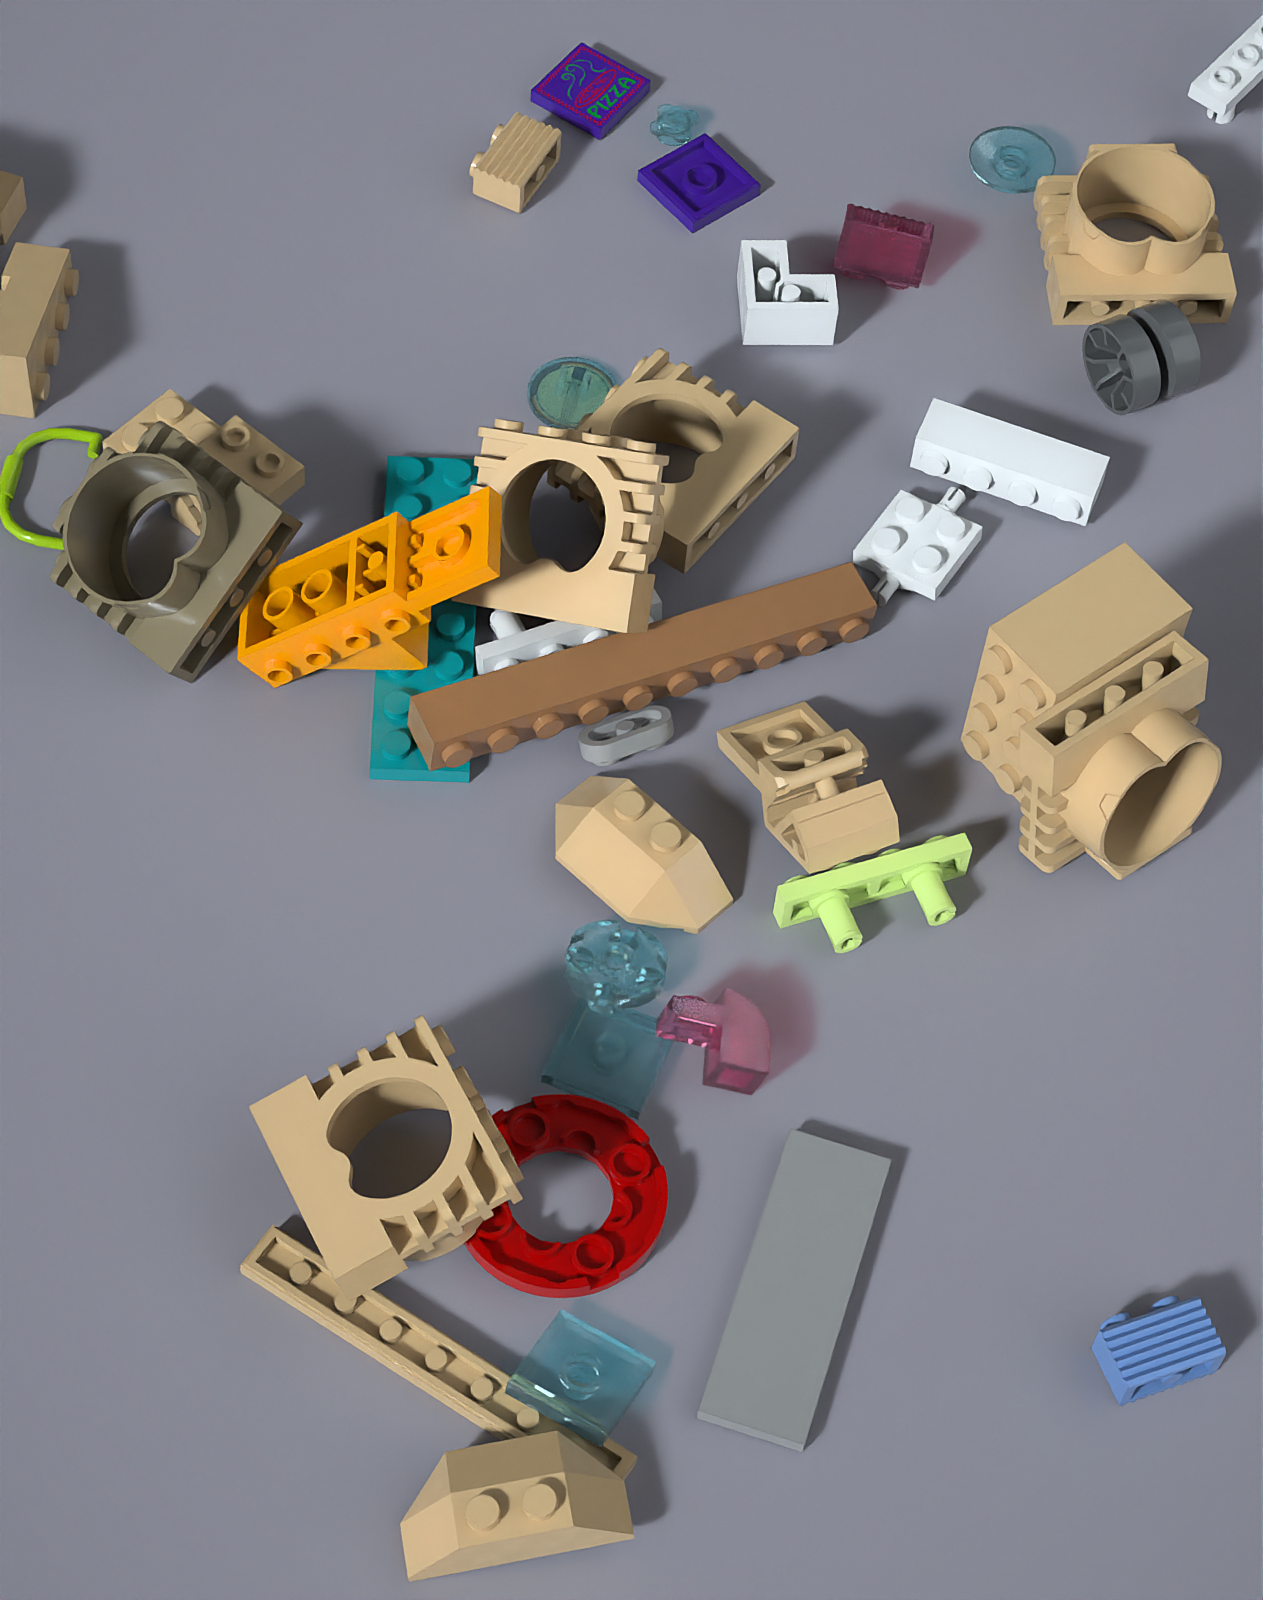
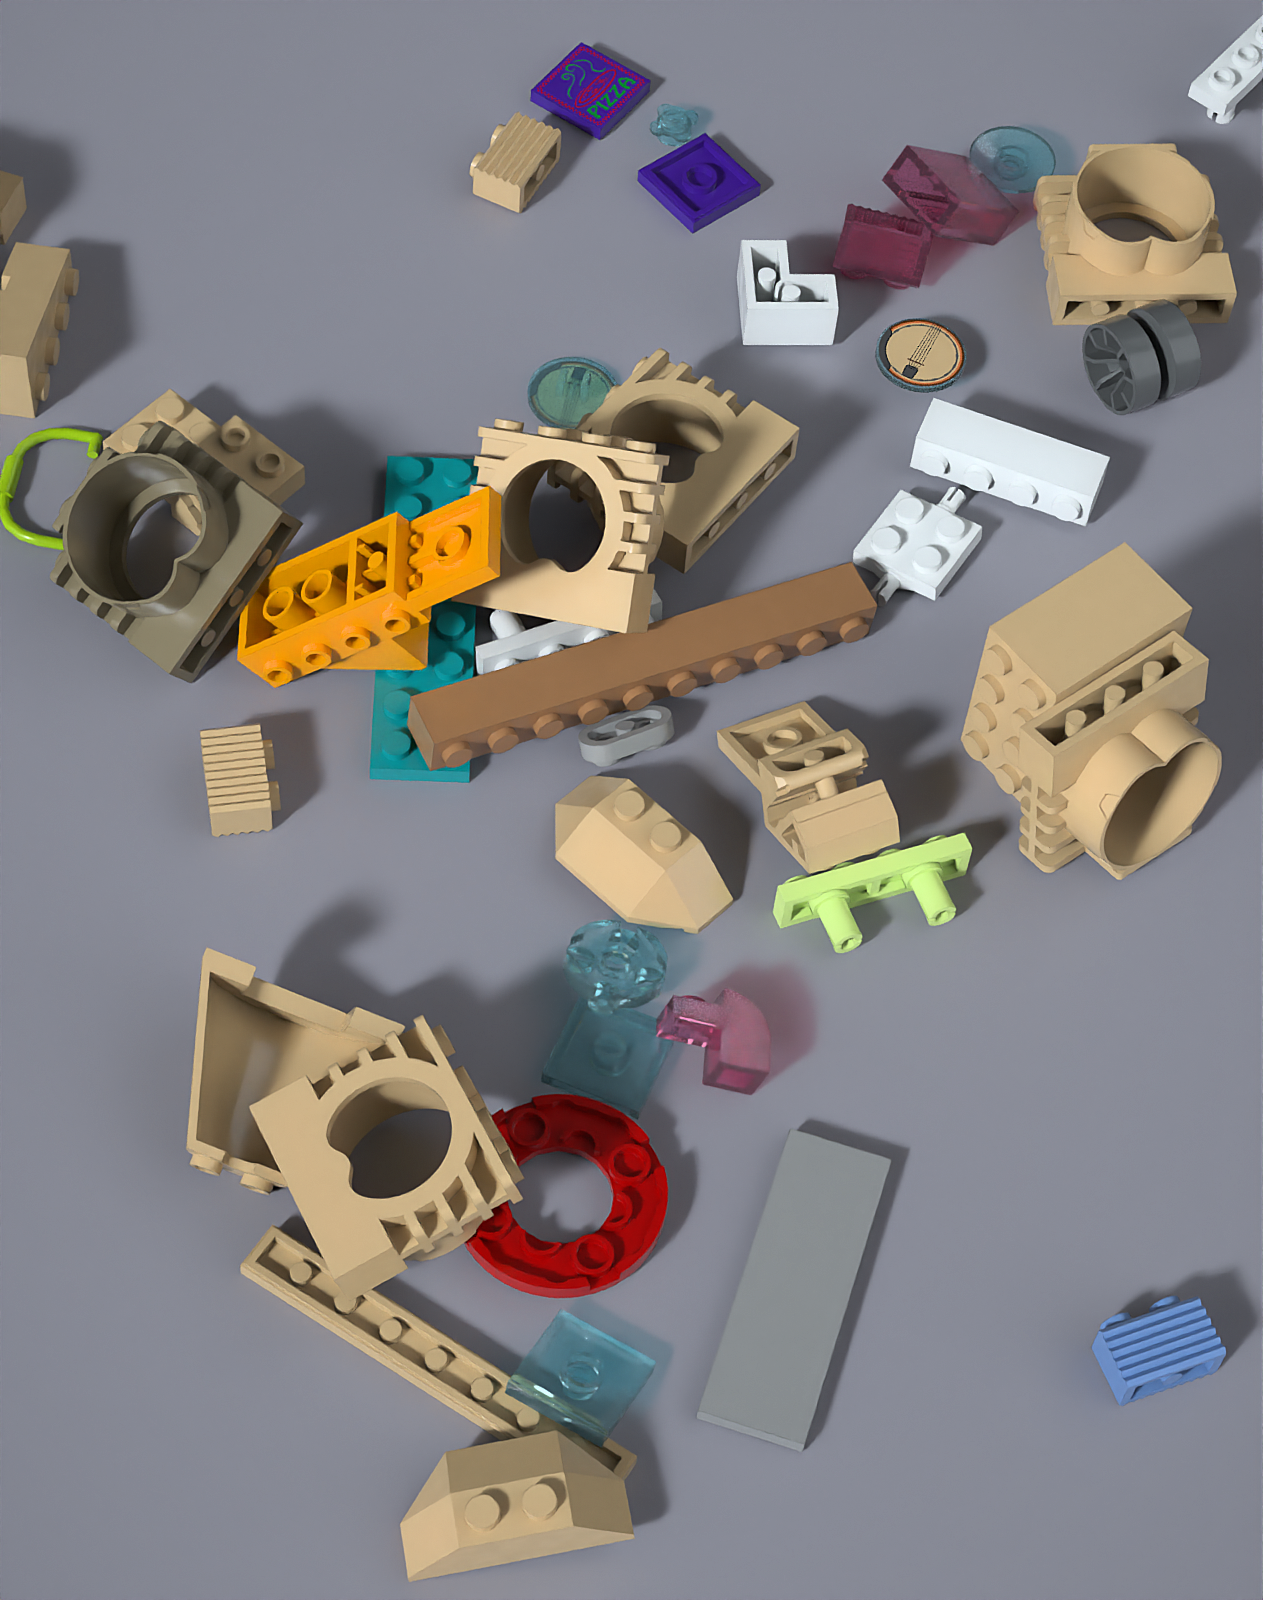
none -> tan cone [186,947,405,1195]
none -> tan brick [200,723,281,837]
none -> piece [875,318,967,393]
none -> clear pink brick [882,145,1020,246]

